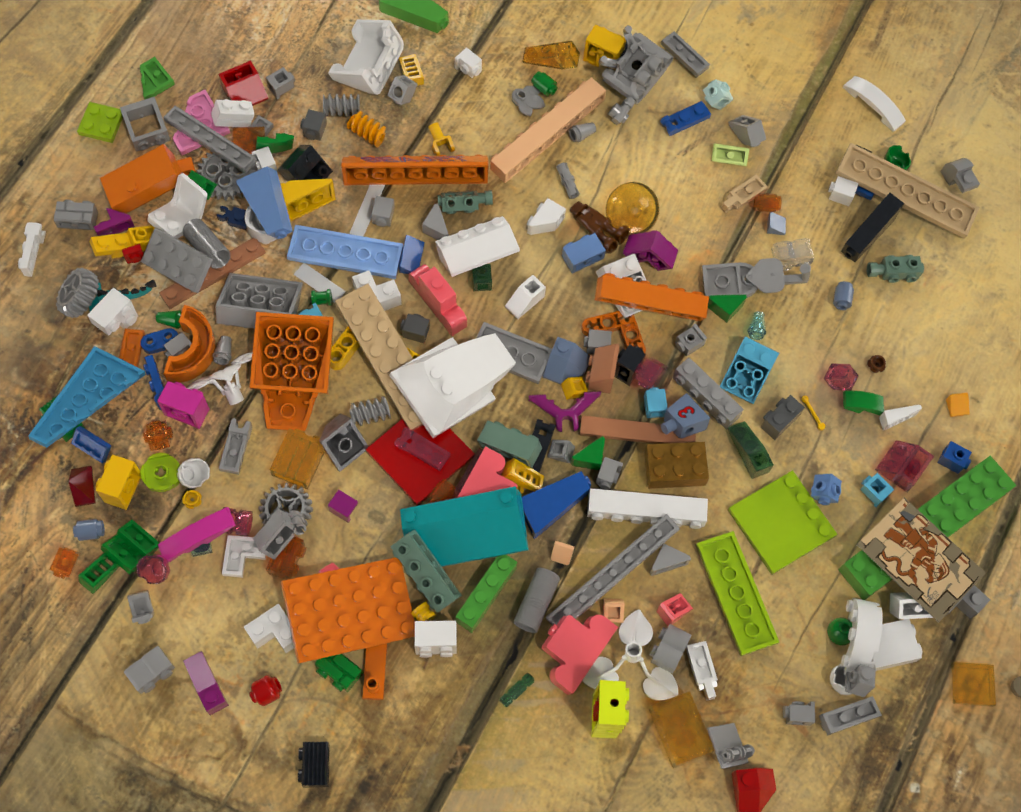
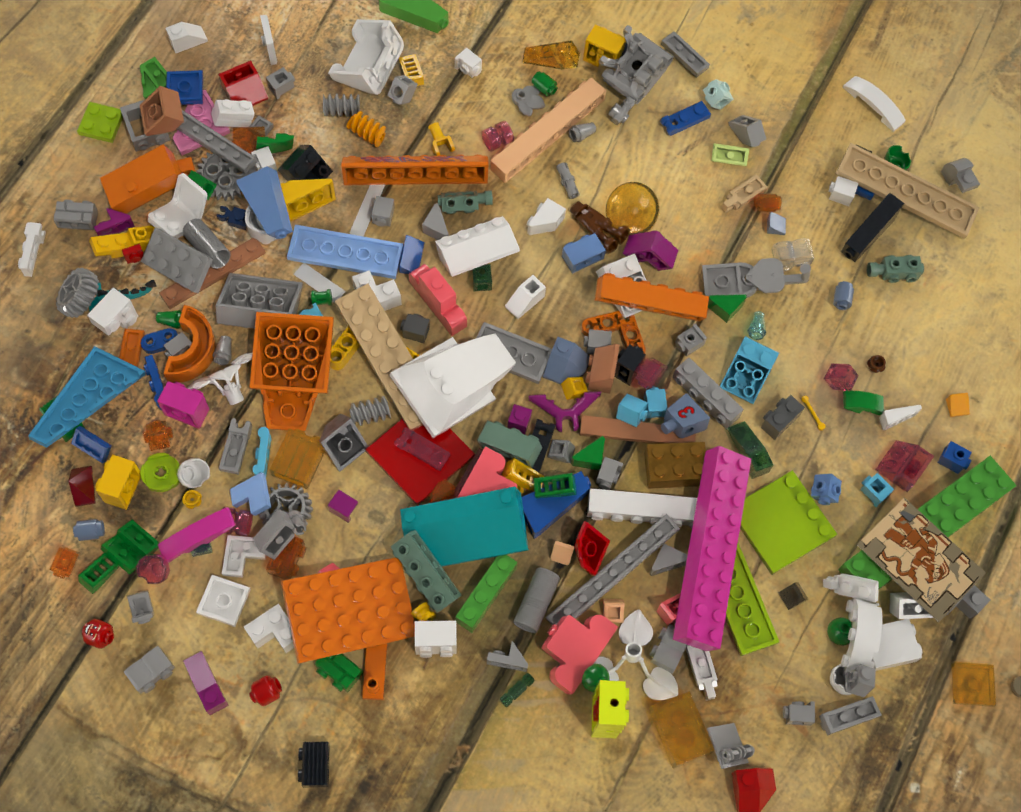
dark grey brick [300,109,327,141] -> none
none -> red head [82,619,114,649]
none -> nougat slope [140,86,184,136]
none -> white slope [165,22,208,54]
none -> blue tile [166,70,203,105]
none -> white plate [196,575,251,627]
none -> light blue tile [230,472,271,516]
none -> medium azure plate [253,427,272,477]
none -> white plate [260,15,277,65]
none -> clear pink wheel [481,120,514,152]
none -> light grey slope [487,641,528,672]
none -> magenta brick [507,404,532,435]
none -> green slope [533,473,577,498]
none -> red slope [574,521,610,576]
none -> green brick [582,664,610,692]
none -> medium azure brick [616,394,648,427]
none -> dark pink brick [673,446,751,651]
none -> clear smoke slope [778,582,808,610]
none -> white hinge [823,573,879,603]

